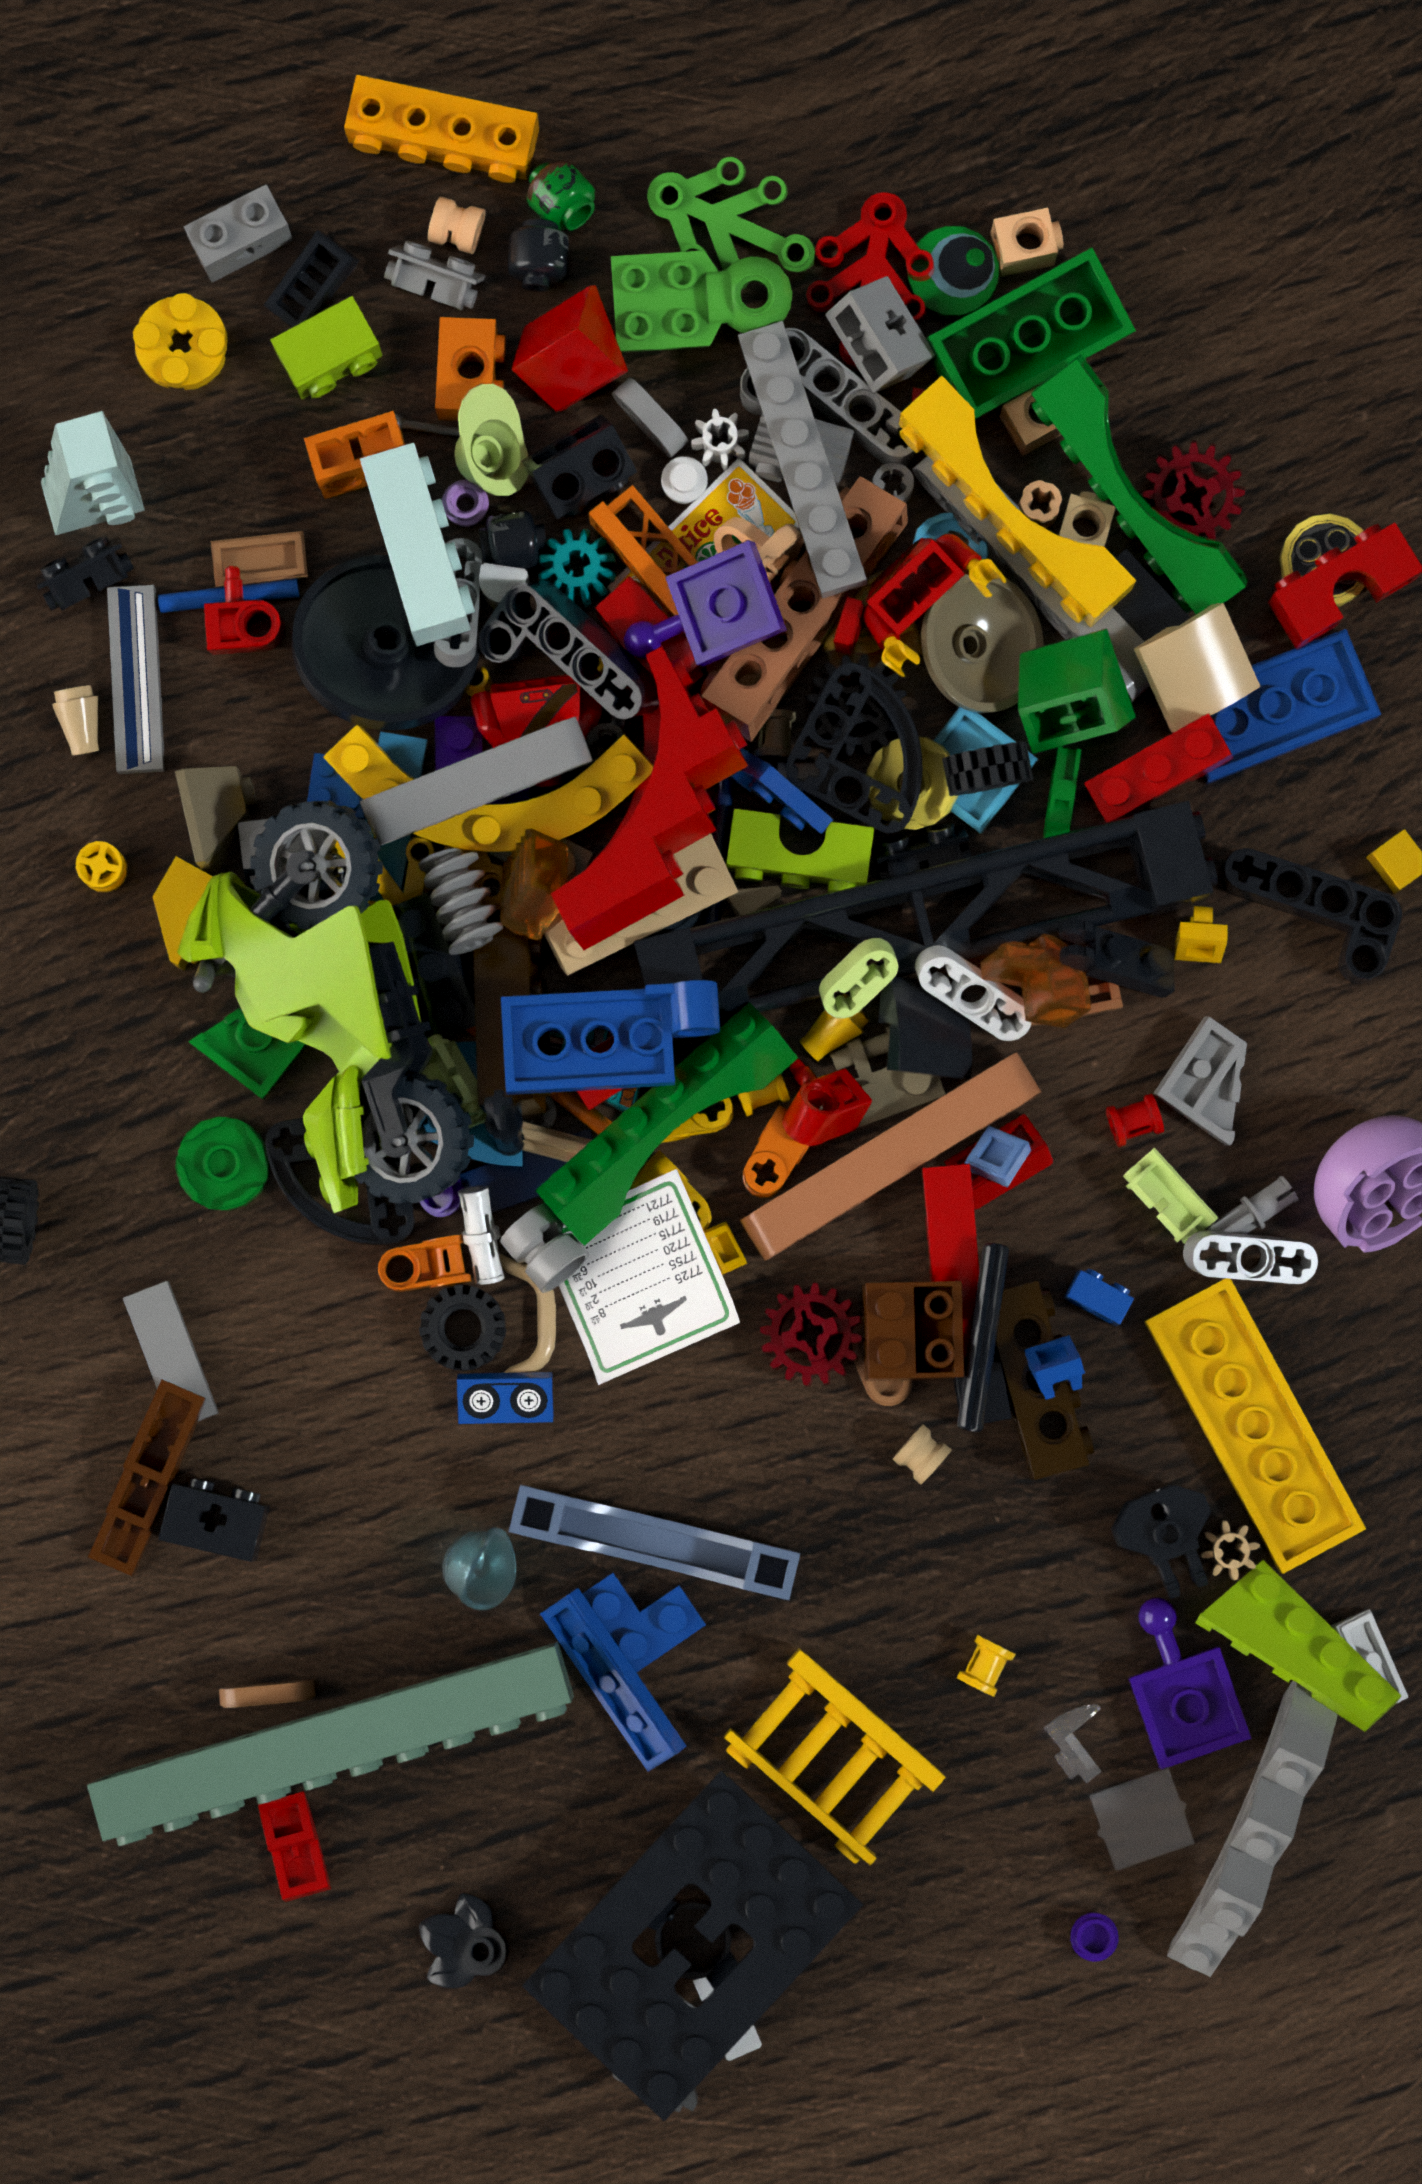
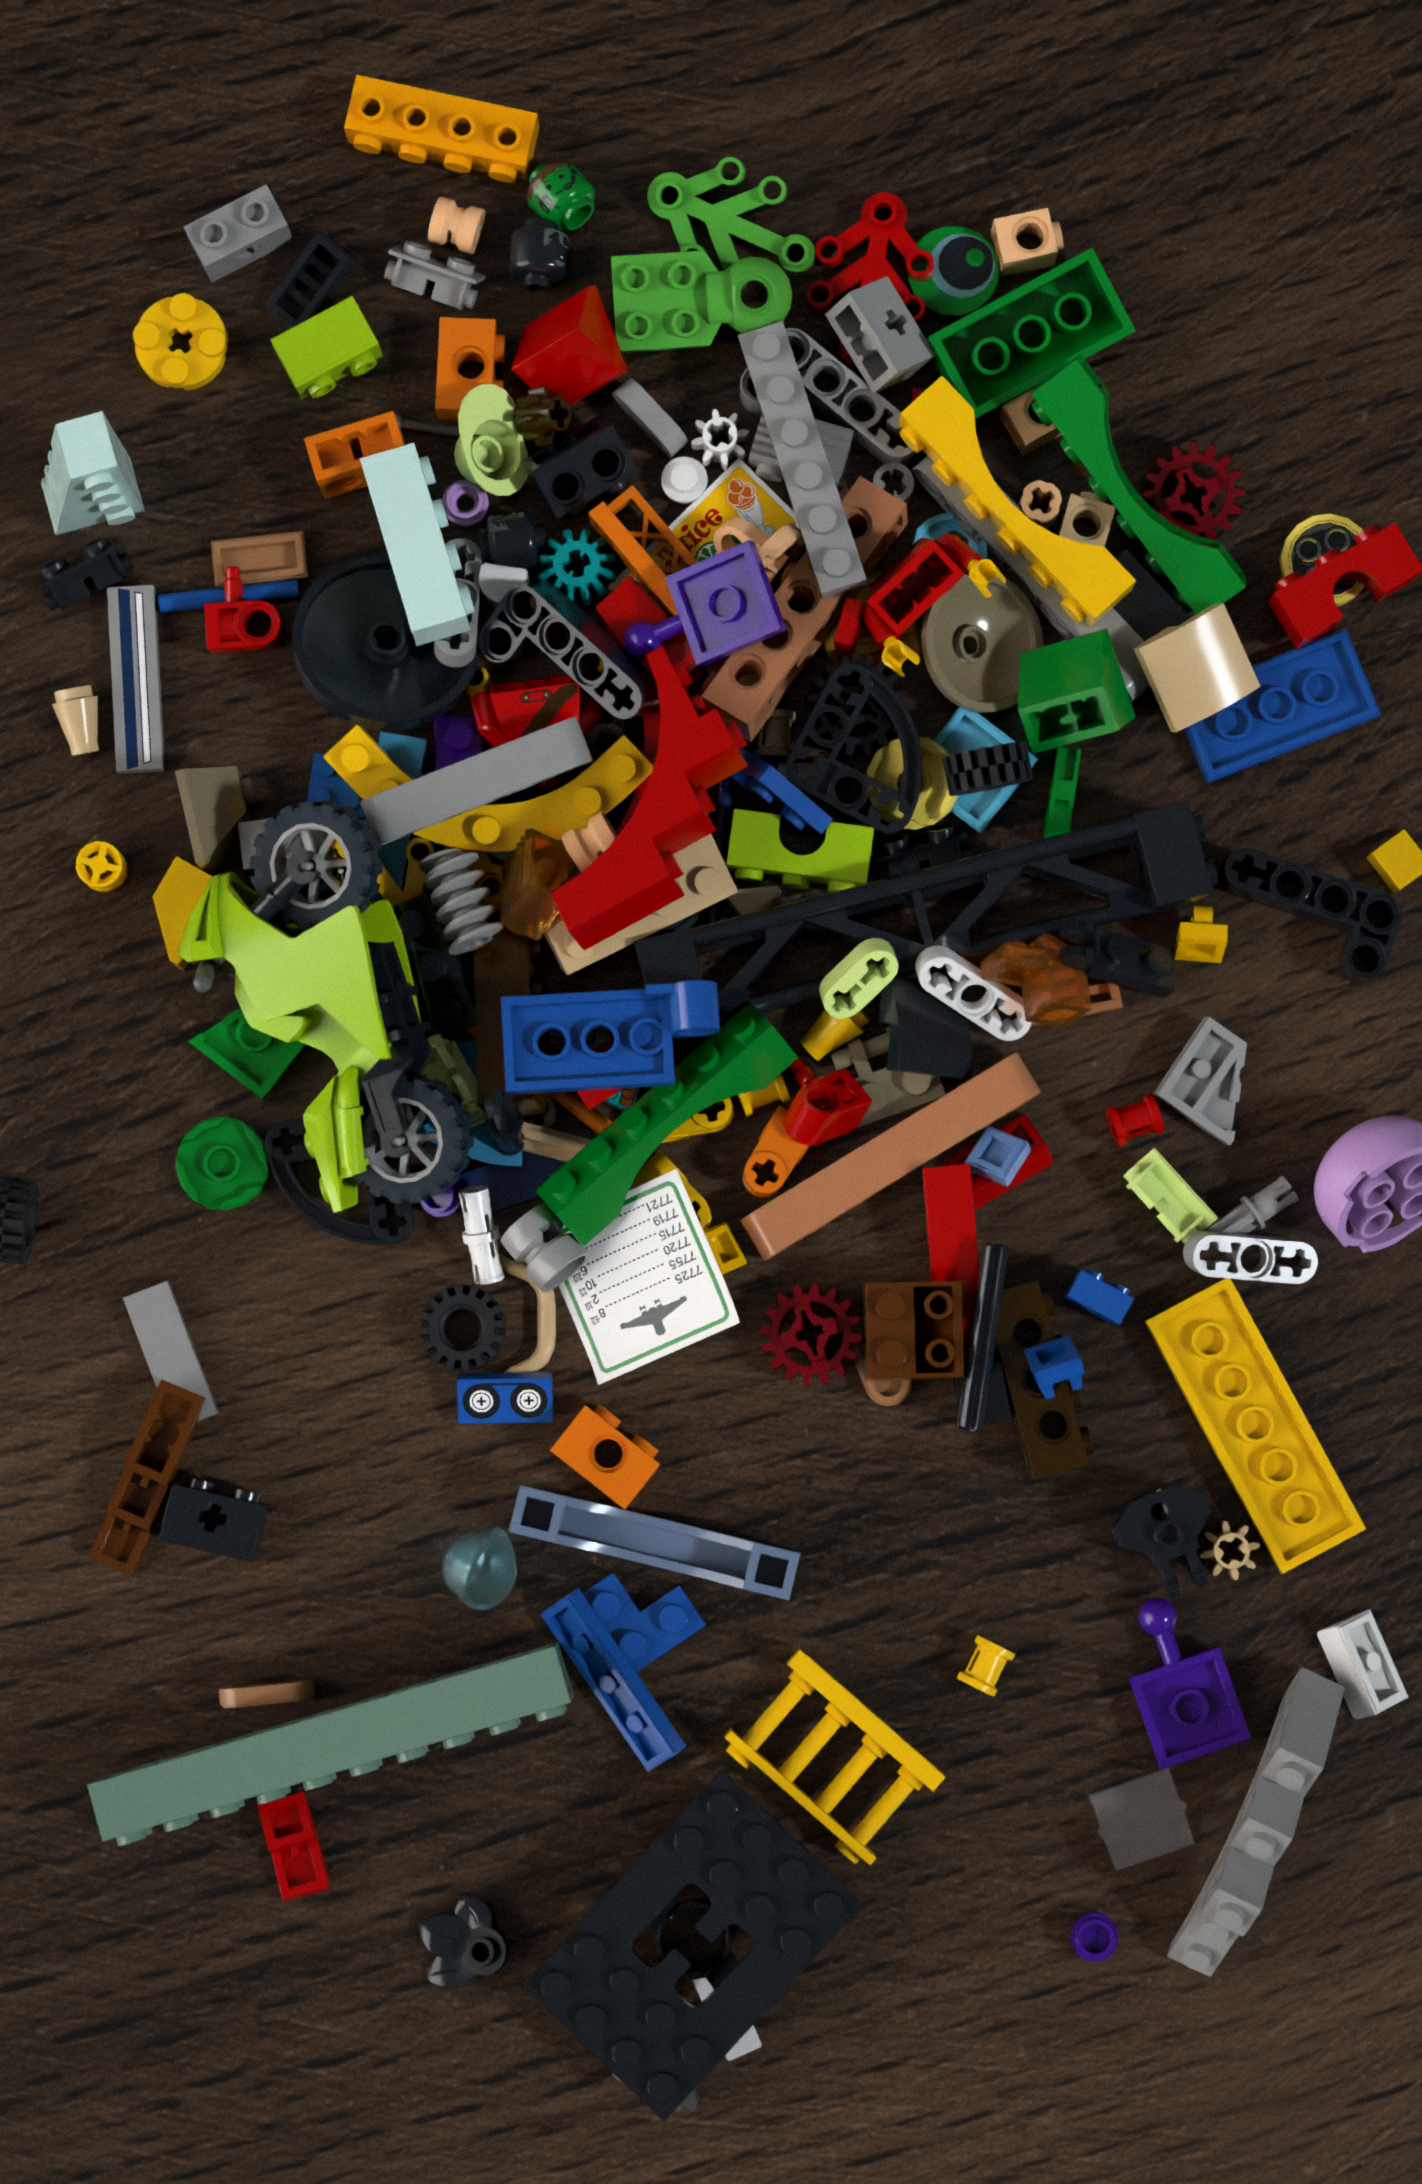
orange piece [378,1235,472,1292] -> none
tan wheel [892,1424,952,1484] -> none
clear plate [1044,1704,1101,1784] -> none
red arch [1084,713,1233,822] -> none
lime wing [1195,1560,1402,1732] -> none
none -> dark brown gear [513,386,571,447]
none -> orange brick [550,1404,661,1509]
none -> light nougat wheel [561,811,618,873]

